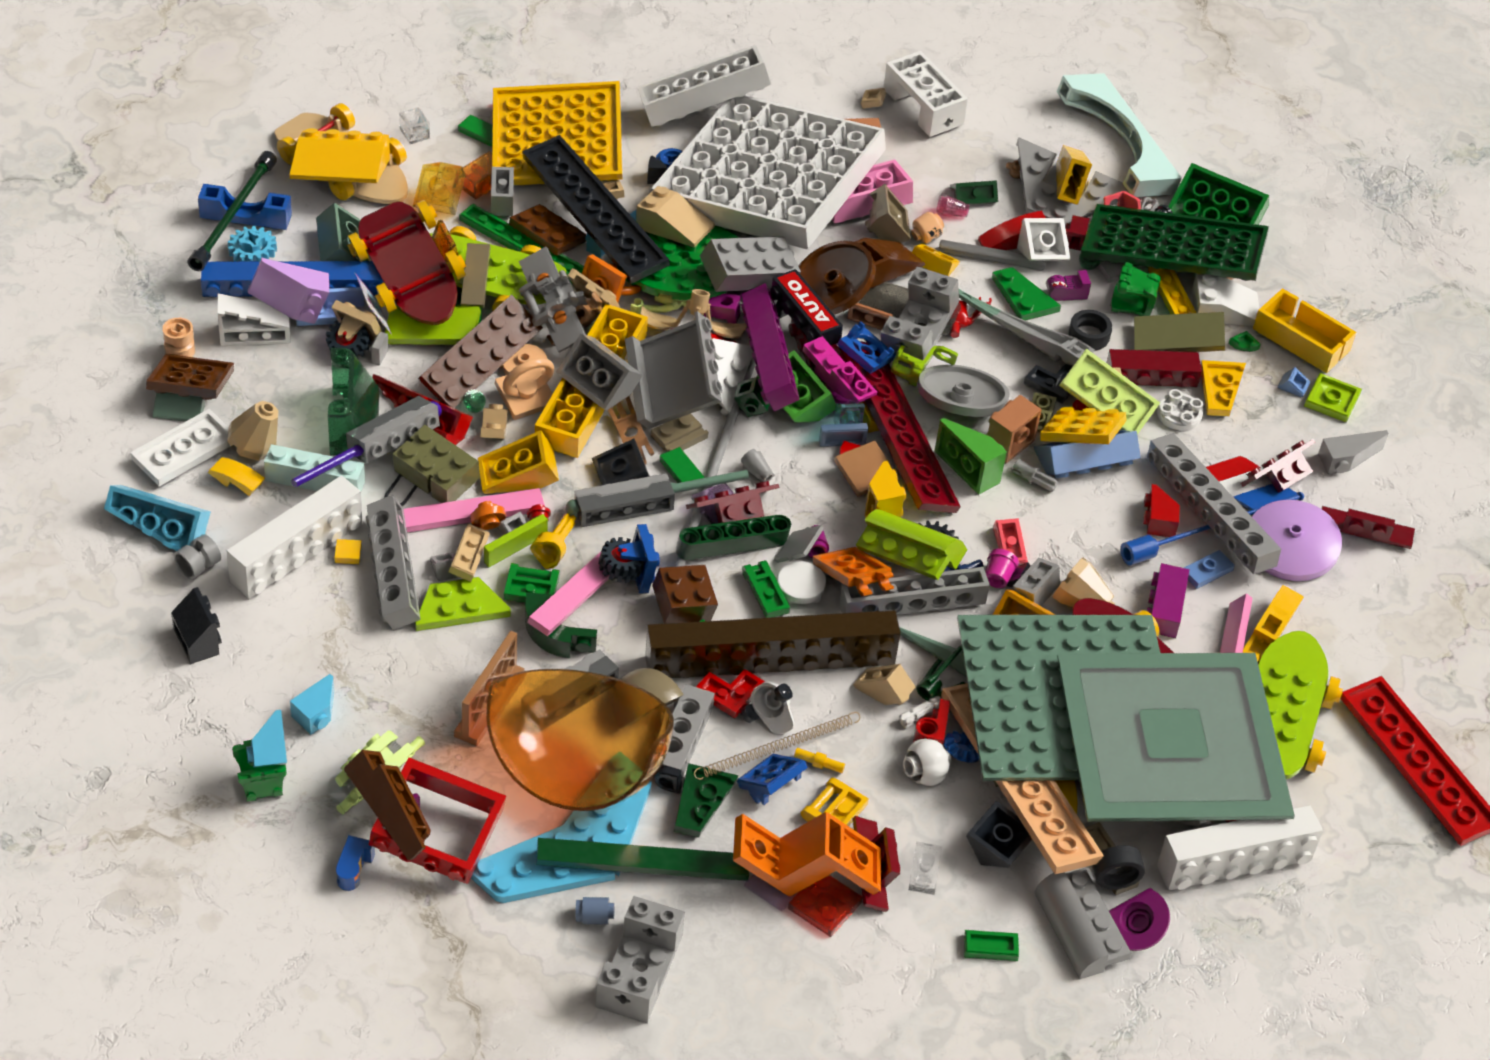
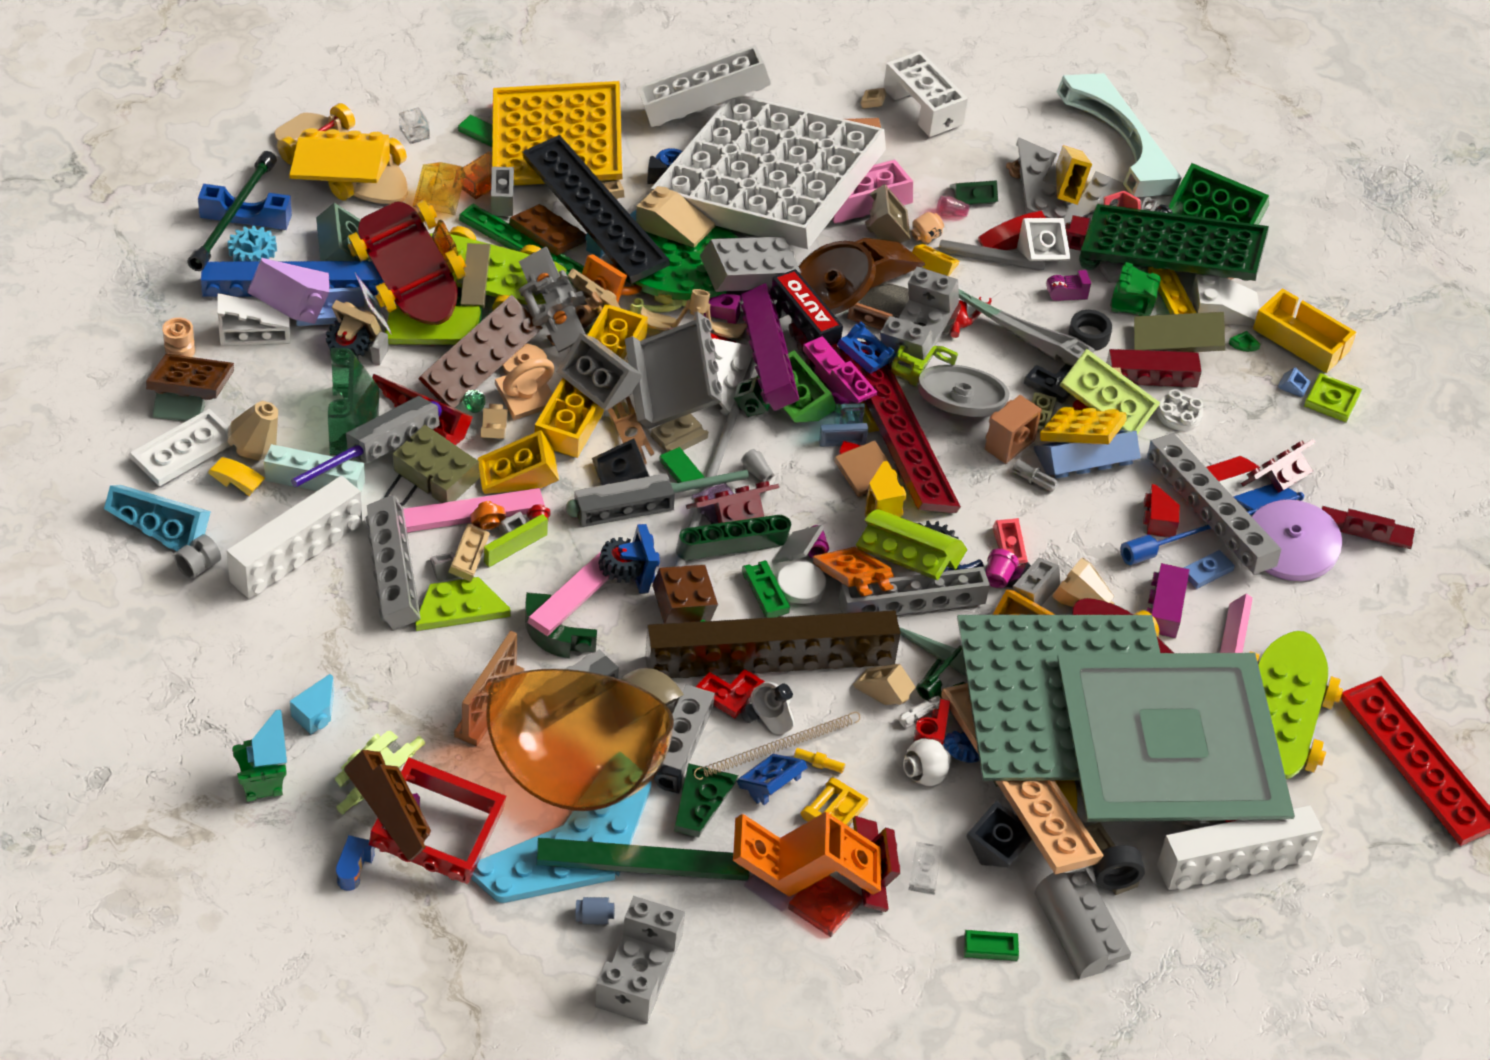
black slope [171,587,222,664] -> none
yellow tile [334,539,362,564] -> none
green plate [504,563,560,603] -> none
yellow piece [530,513,576,569] -> none
bright green slope [934,418,1007,495] -> none
green wing [992,267,1061,321] -> none
magenta hat [1109,888,1170,951] -> none
yellow wing [1201,360,1246,416] -> none
yellow slope [1242,585,1304,664] -> none
light grey slope [1318,430,1389,474] -> none

